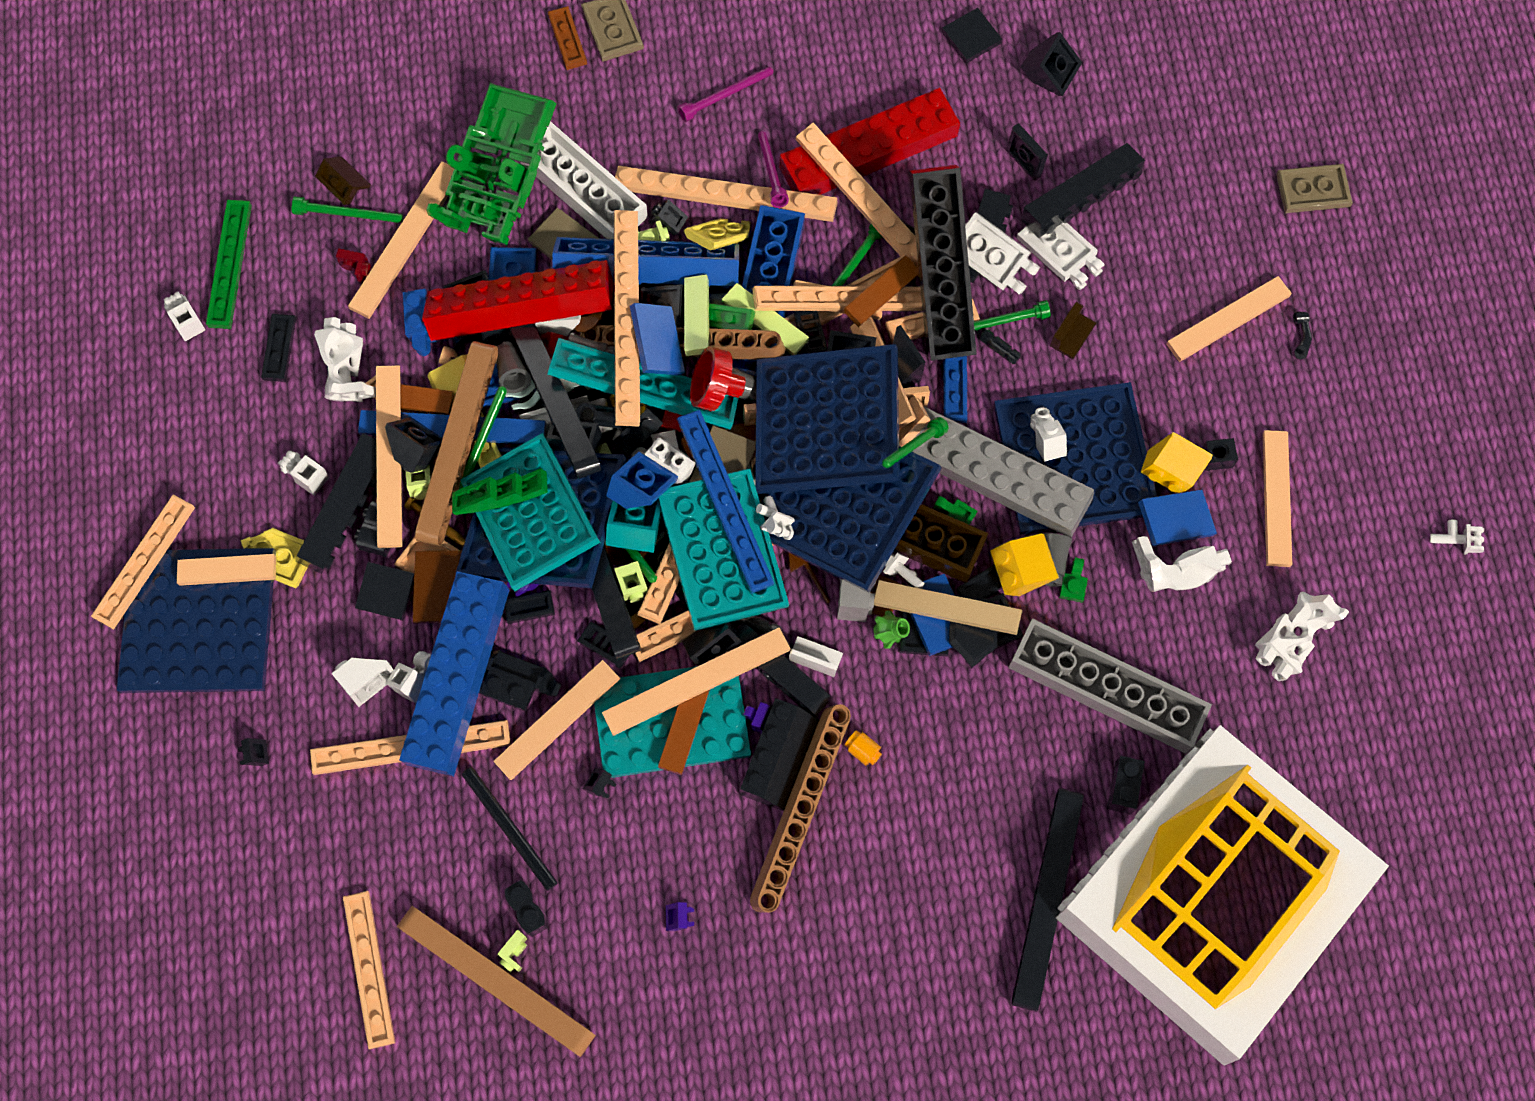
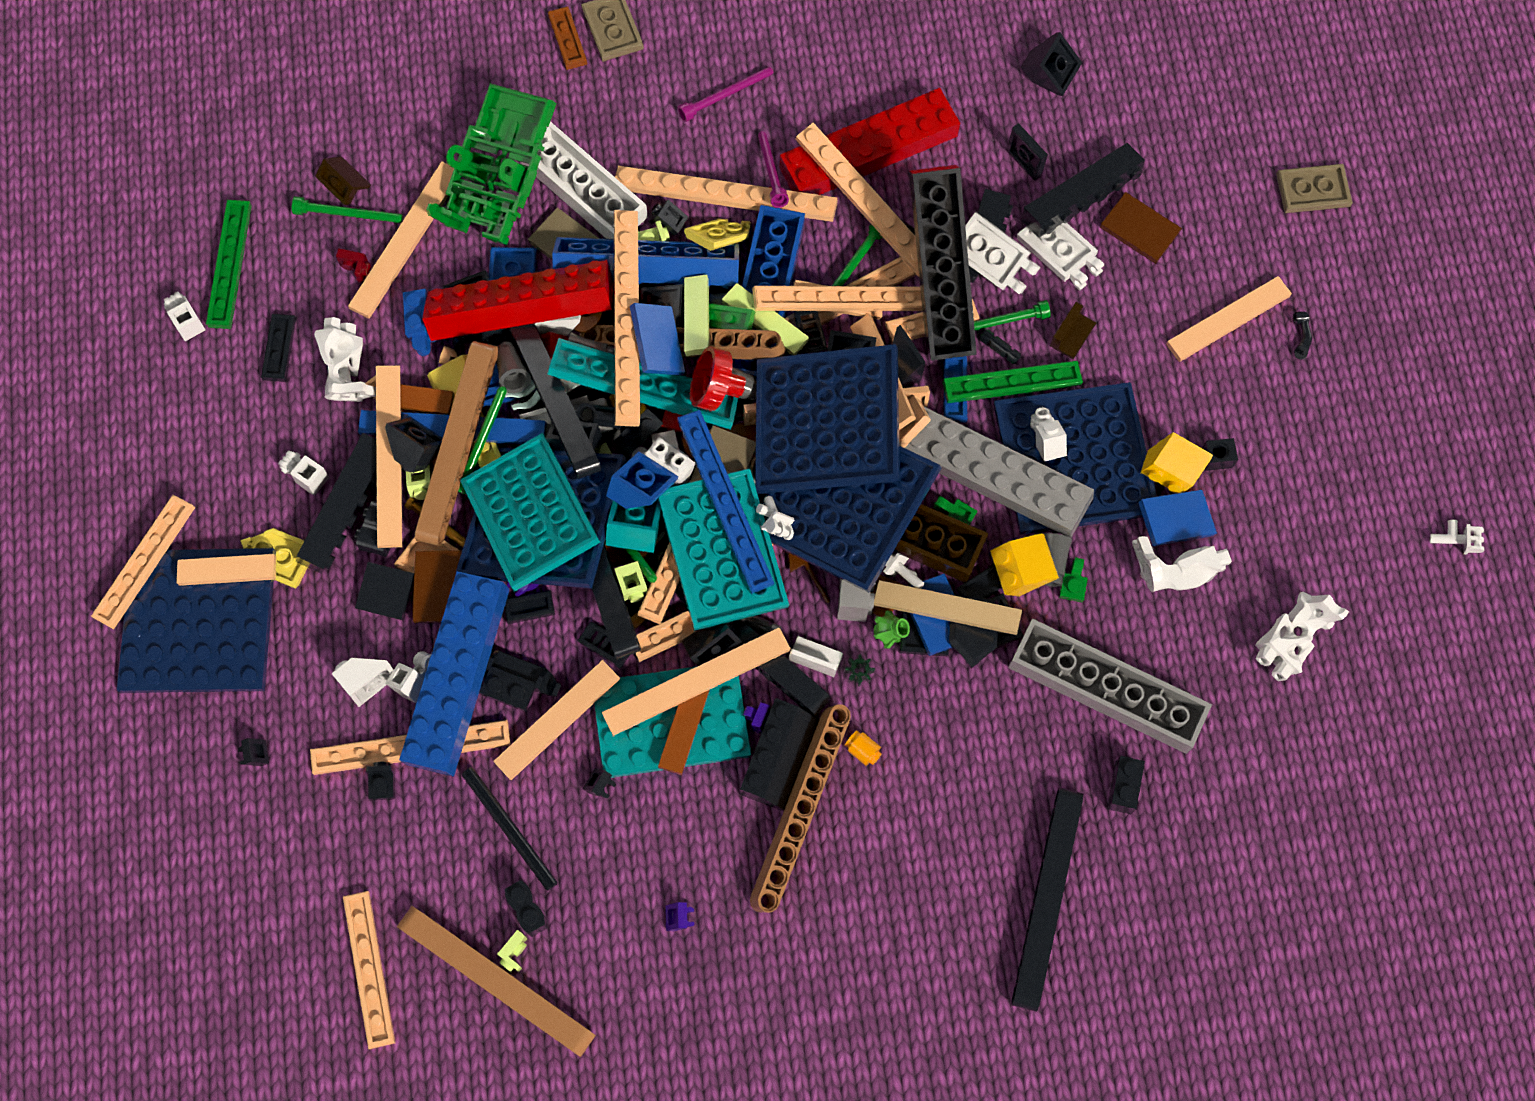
green slope [452,468,548,515] -> none
dark orange tile [843,255,919,328] -> none
green piece [882,417,949,468] -> none
black tile [941,8,1003,64] -> none
white panel [1056,725,1389,1066] -> none
light nougat tile [1263,430,1292,567] -> none
none -> black bracket [366,762,395,801]
none -> clear green gear [844,654,875,687]
none -> green plate [942,361,1083,404]
none -> reddish brown tile [1100,192,1182,264]

